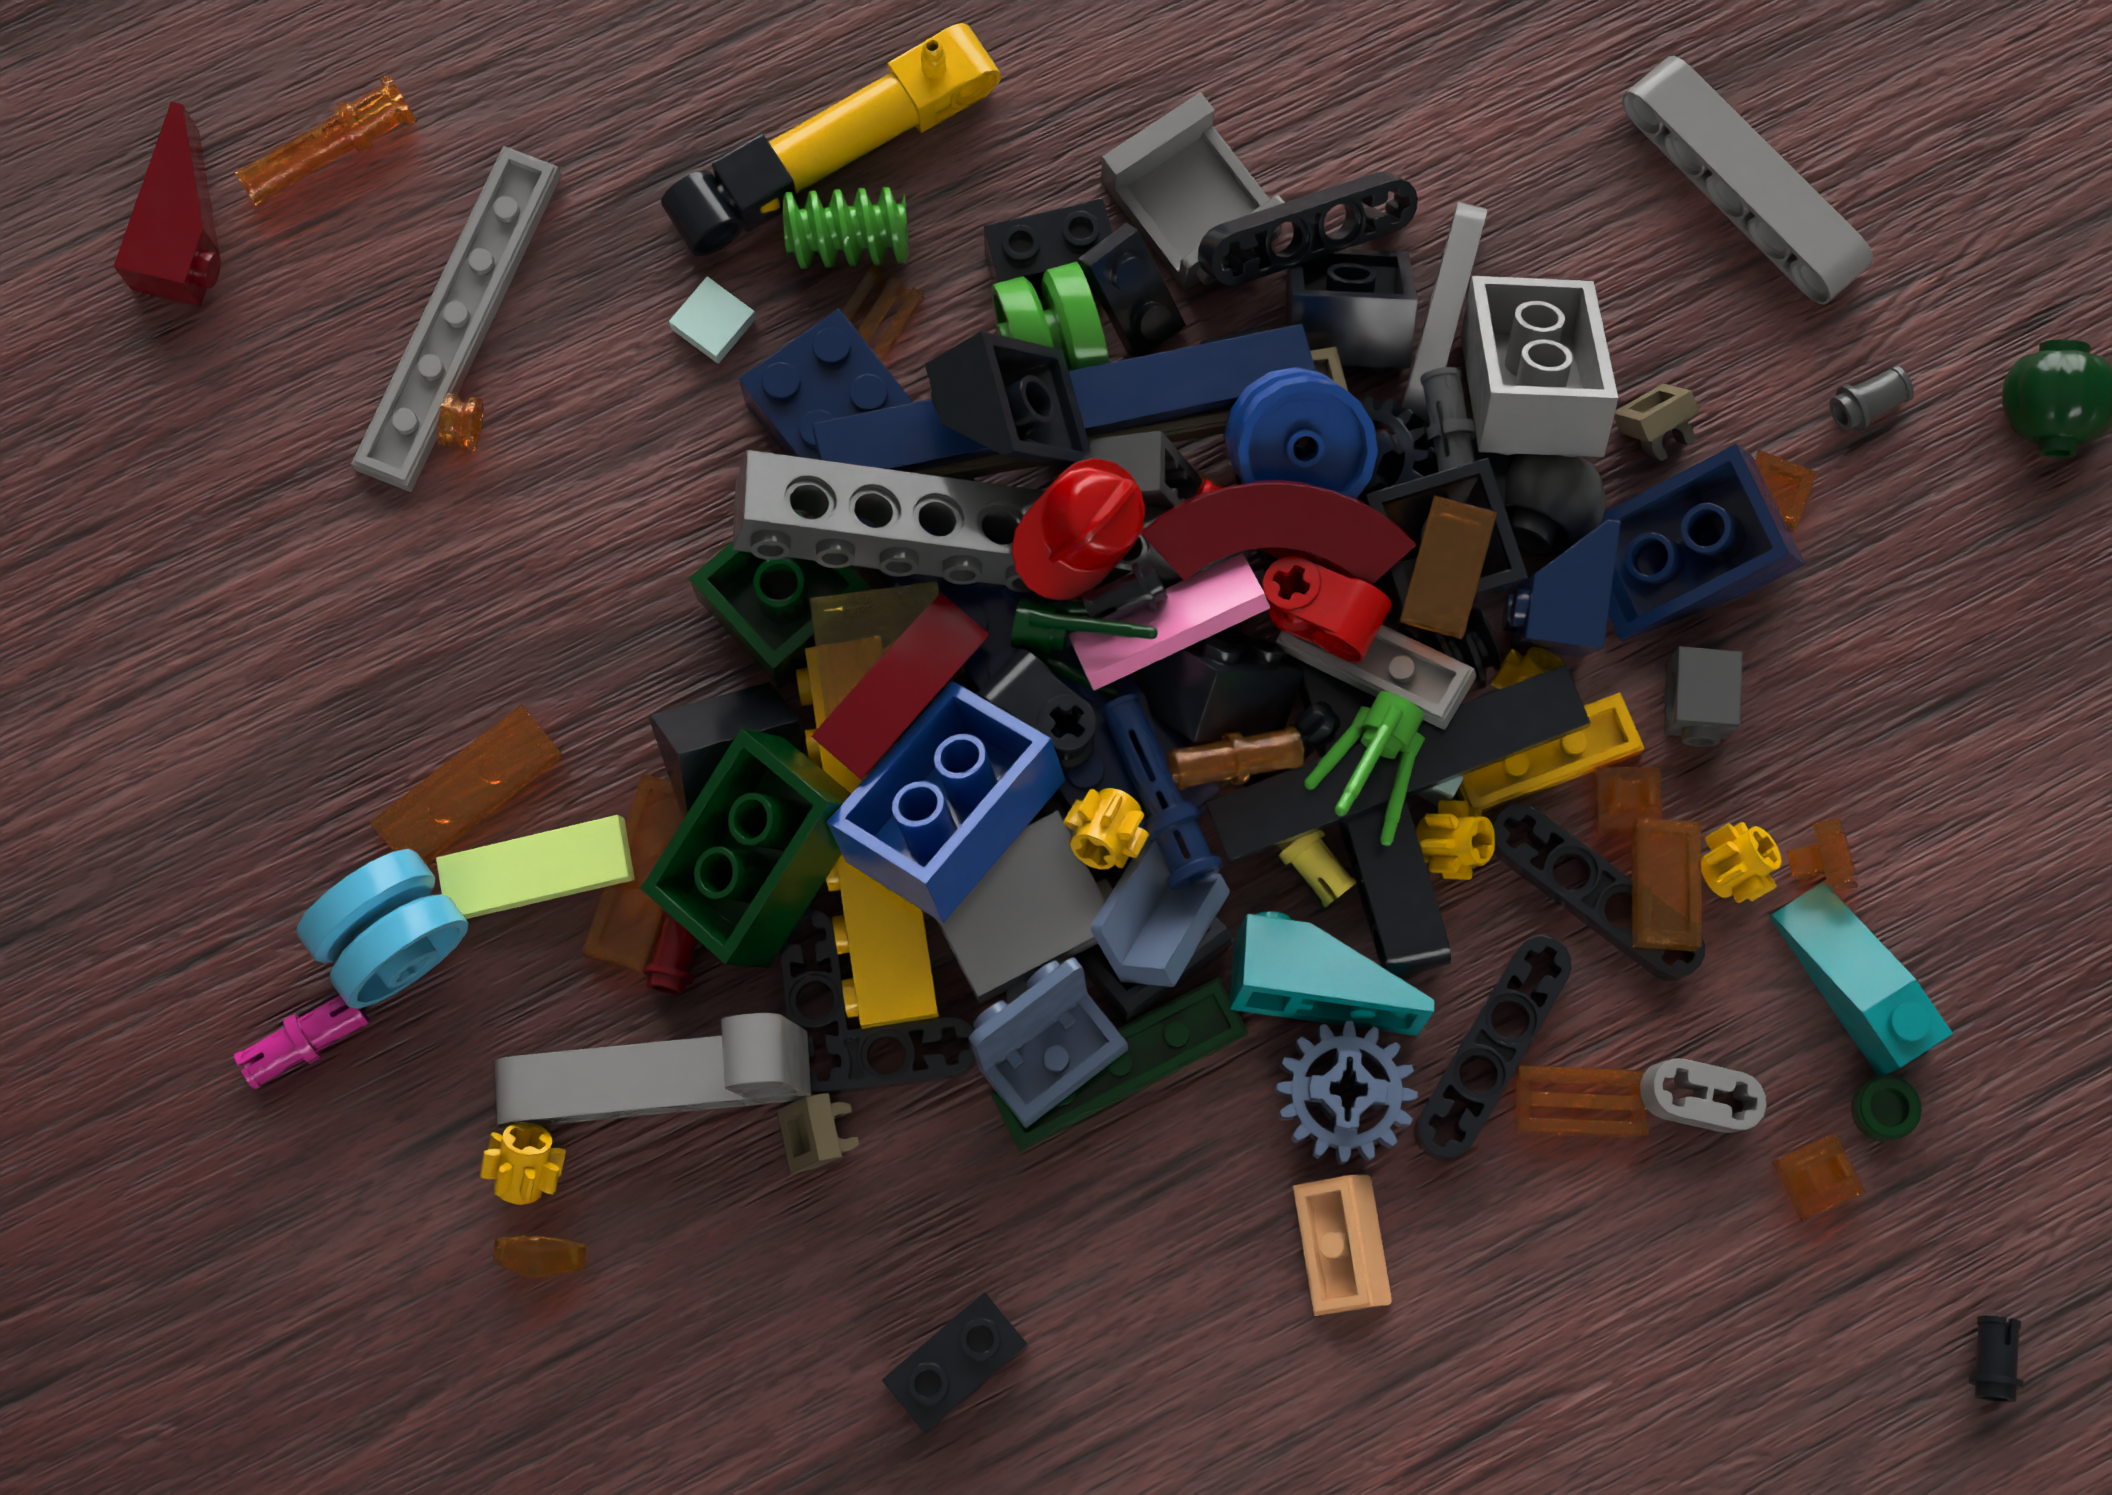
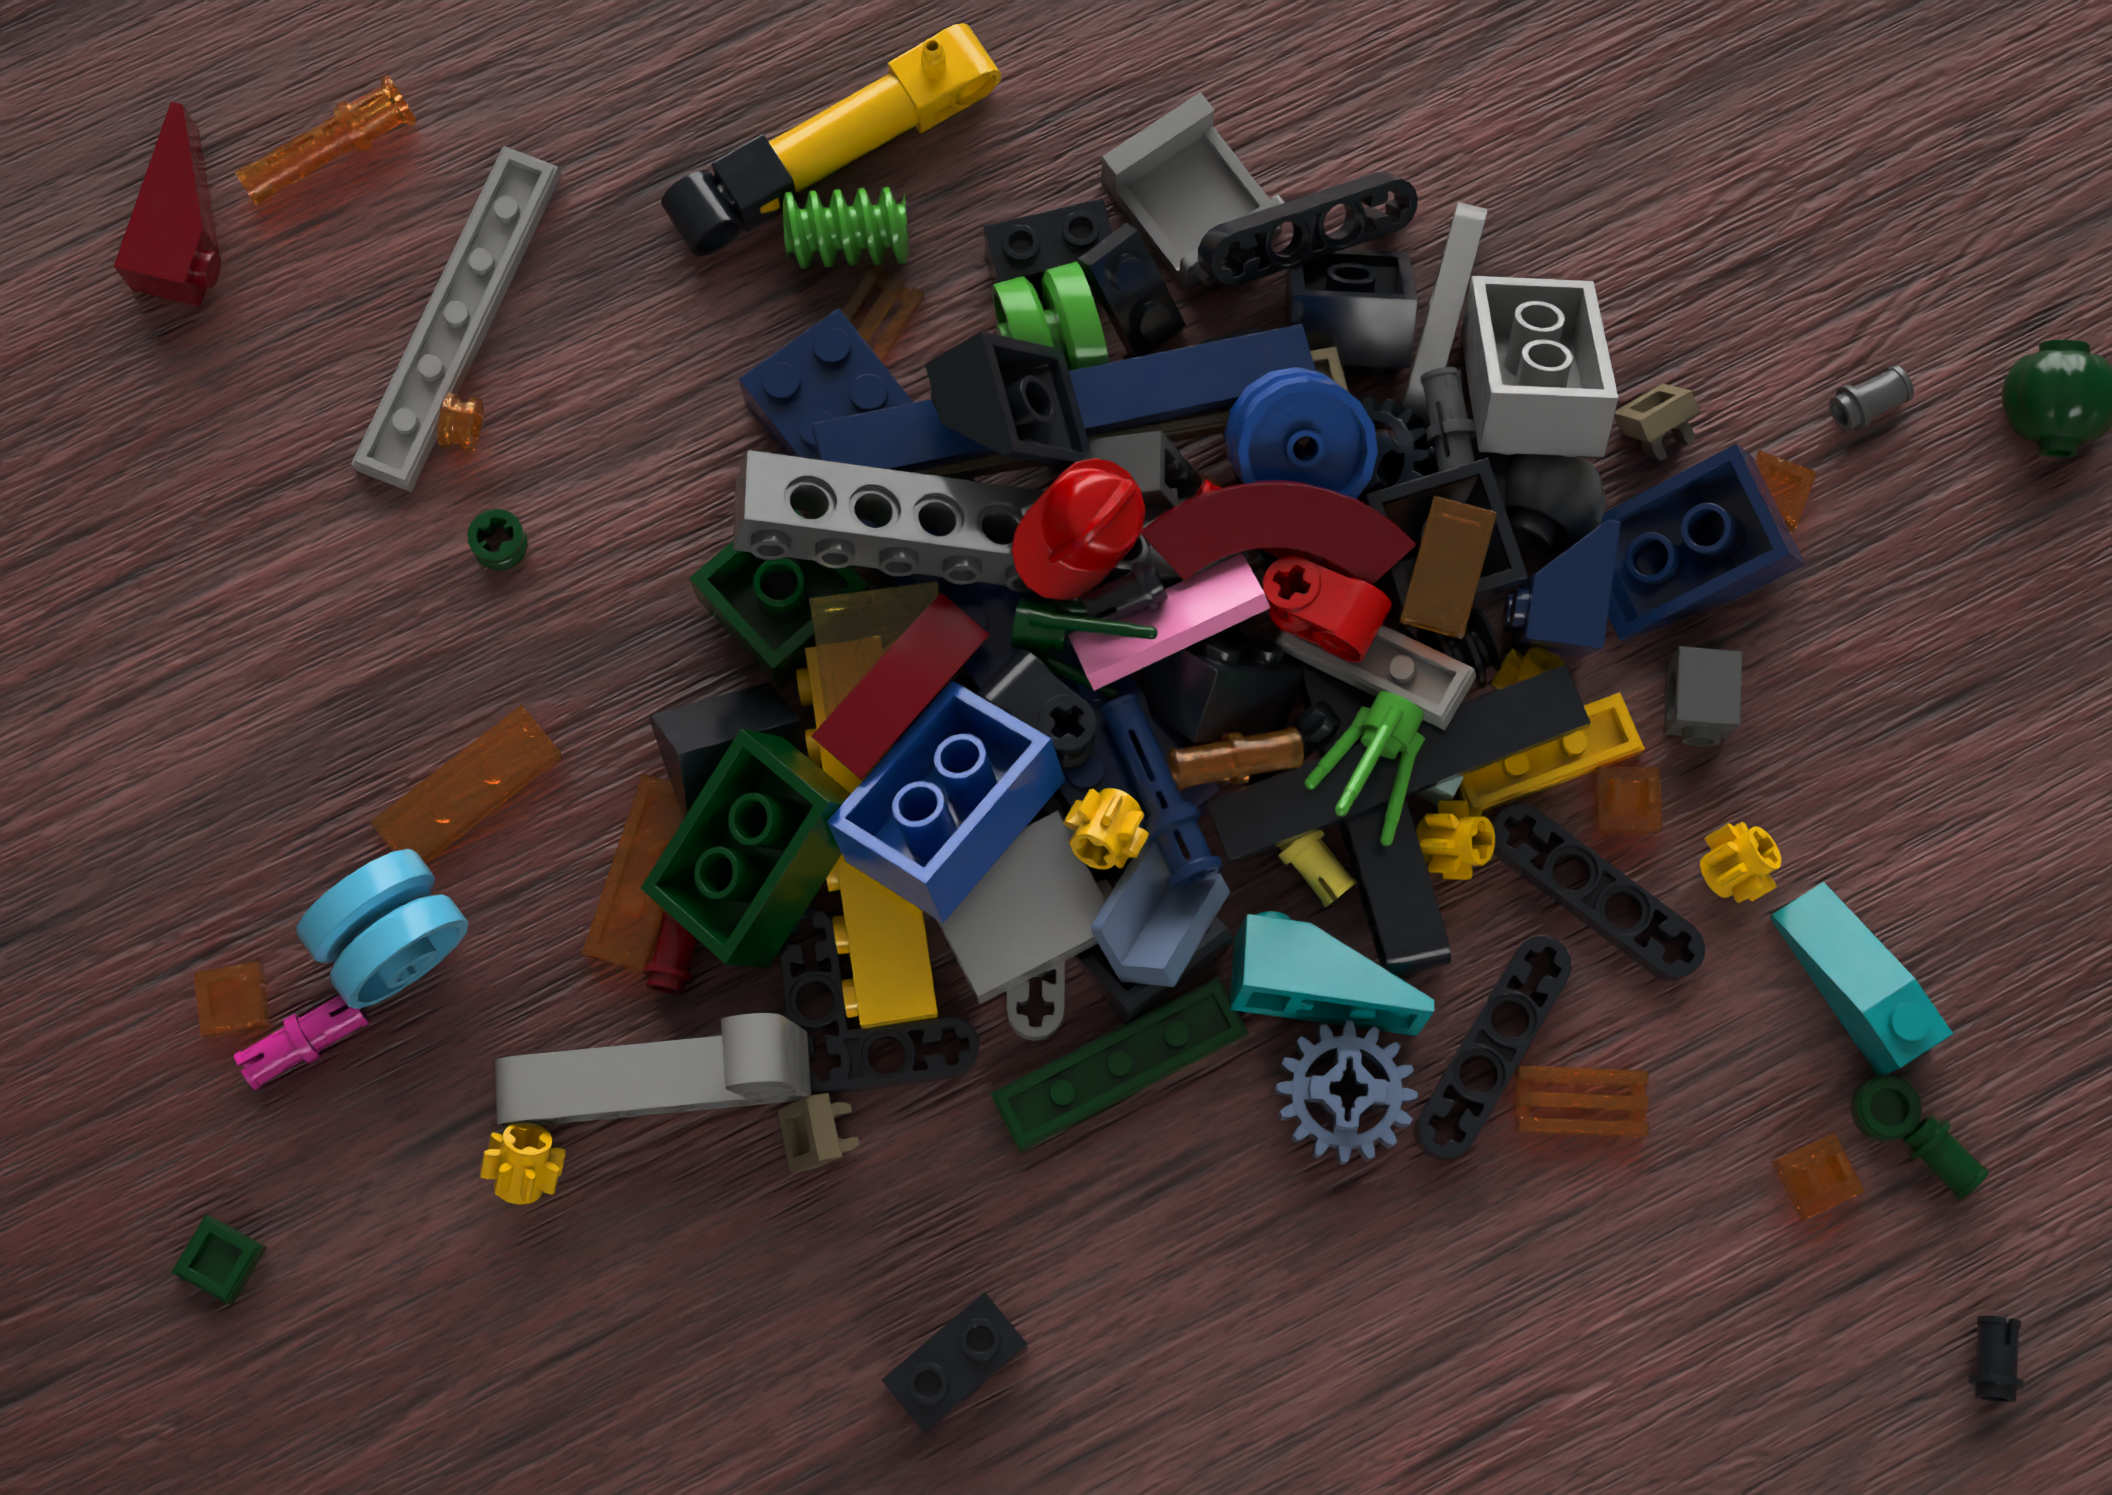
yellowish green tile [436,815,635,919] -> none
clear orange tile [493,1236,587,1278] -> none
light aqua tile [669,276,756,364] -> none
sand blue bracket [969,957,1128,1129] -> none
light nougat slope [1293,1175,1392,1316] -> none
light grey beam [1622,56,1873,304] -> none
clear orange tile [1632,818,1702,951] -> none
light grey beam [1640,1058,1766,1133] -> none
clear orange tile [1787,818,1859,893] -> none
none -> dark green tile [171,1214,267,1305]
none -> clear orange tile [194,961,270,1038]
none -> dark green bush [467,508,528,571]
none -> dark green pin [1903,1114,1989,1199]

